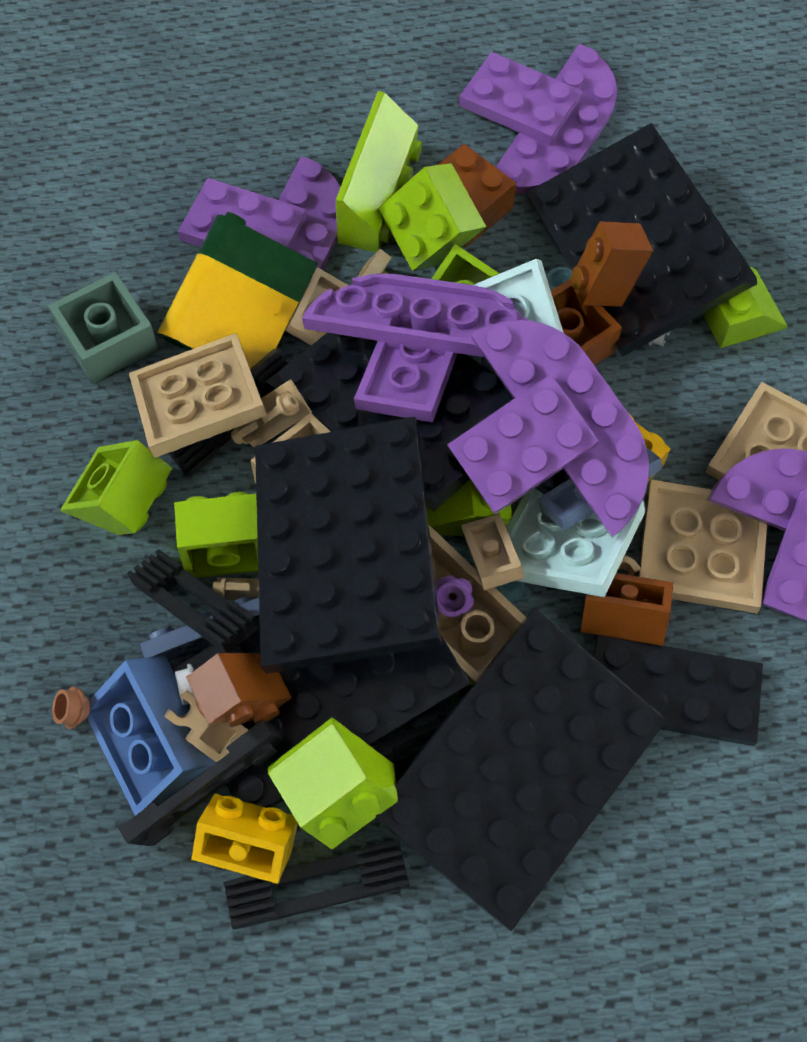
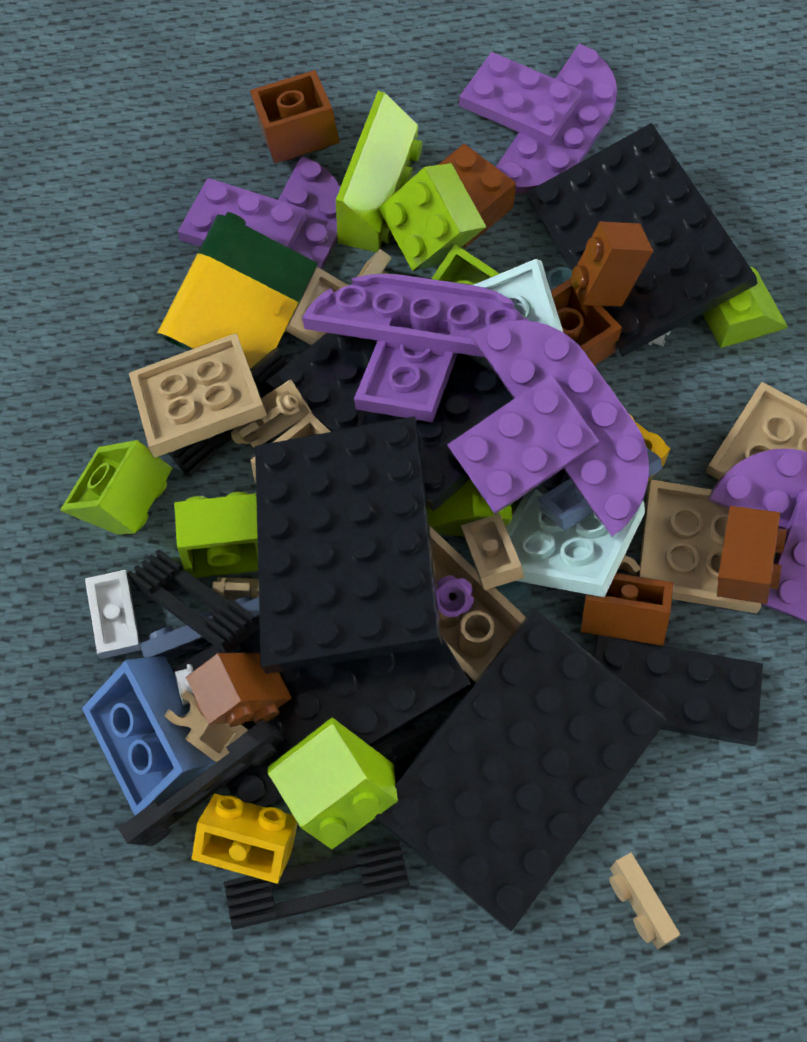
sand green brick [48,272,158,384] -> none
nougat plate [52,687,90,729] -> none
none -> white plate [85,570,141,659]
none -> dark orange brick [250,70,340,163]
none -> tan plate [609,852,681,950]
none -> dark orange brick [717,506,787,604]

